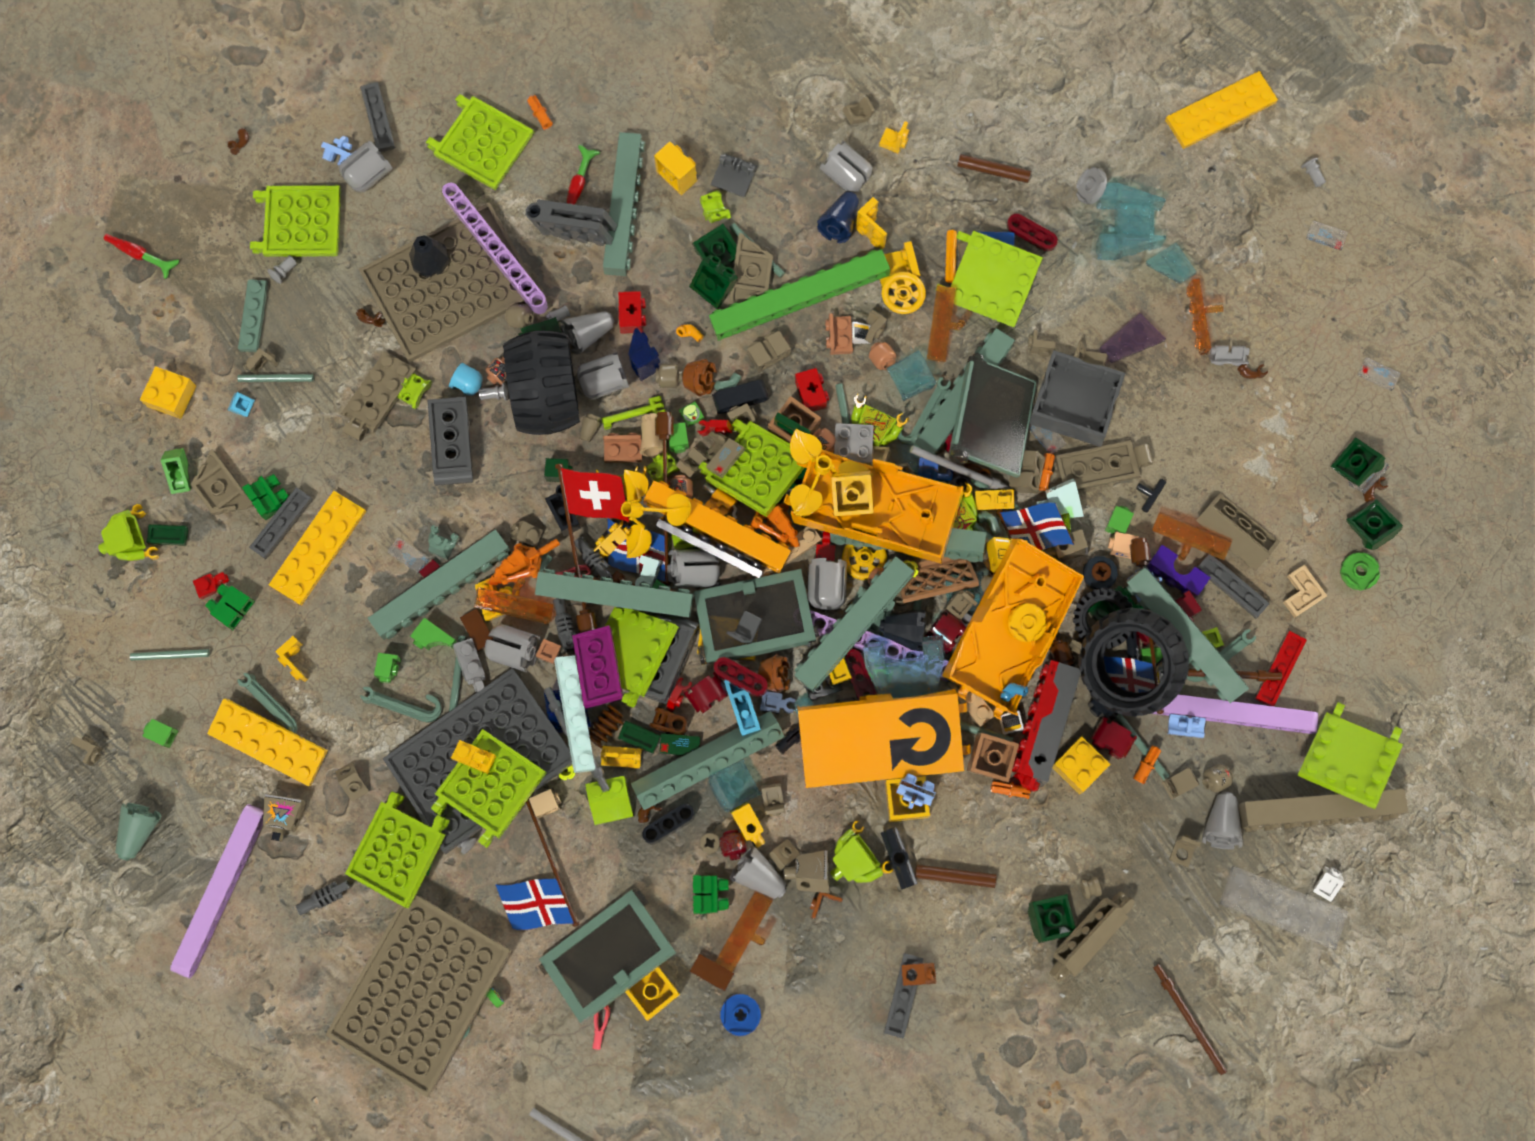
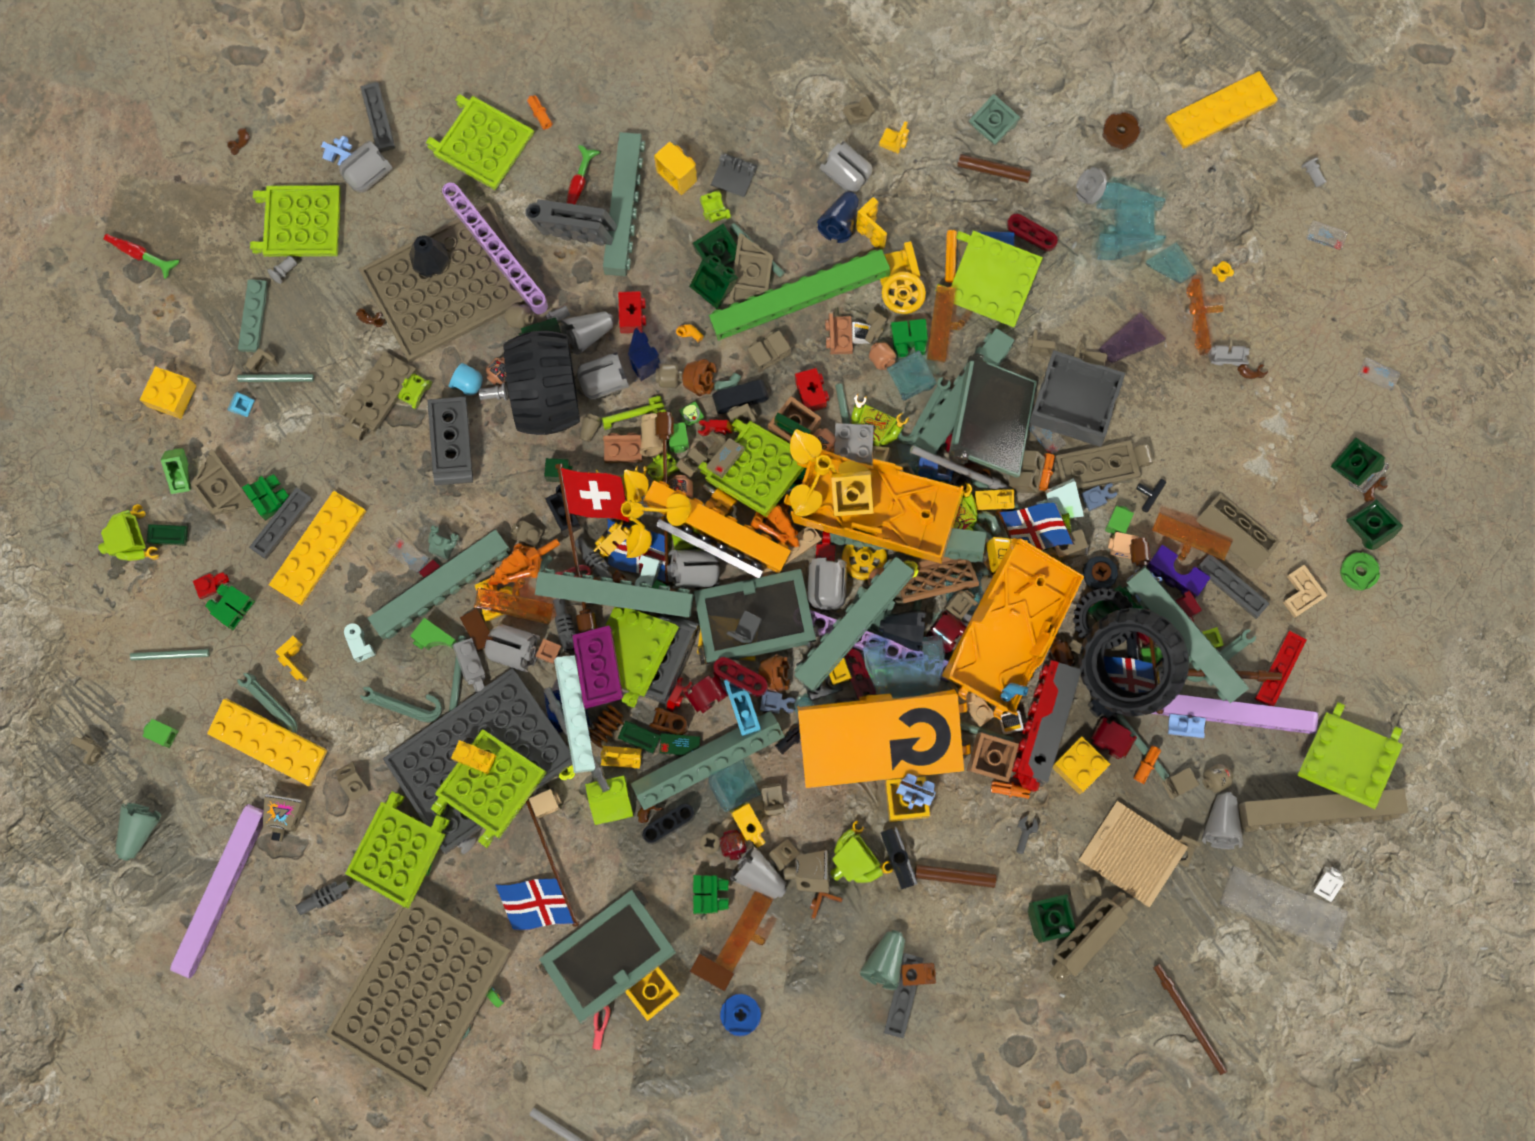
bright green brick [374,653,401,683] -> none
yellow tile [1008,603,1046,642] -> none
none -> light aqua leg [344,623,376,663]
none -> sand green cone [860,930,905,990]
none -> green hips [890,319,928,358]
none -> sand green slope [969,94,1021,145]
none -> dark grey bar [1016,816,1039,854]
none -> tan door [1079,801,1188,908]
none -> sand blue plate [1081,483,1117,512]
none -> reddish brown plate [1102,112,1140,150]
none -> yellow plate [1211,261,1234,282]

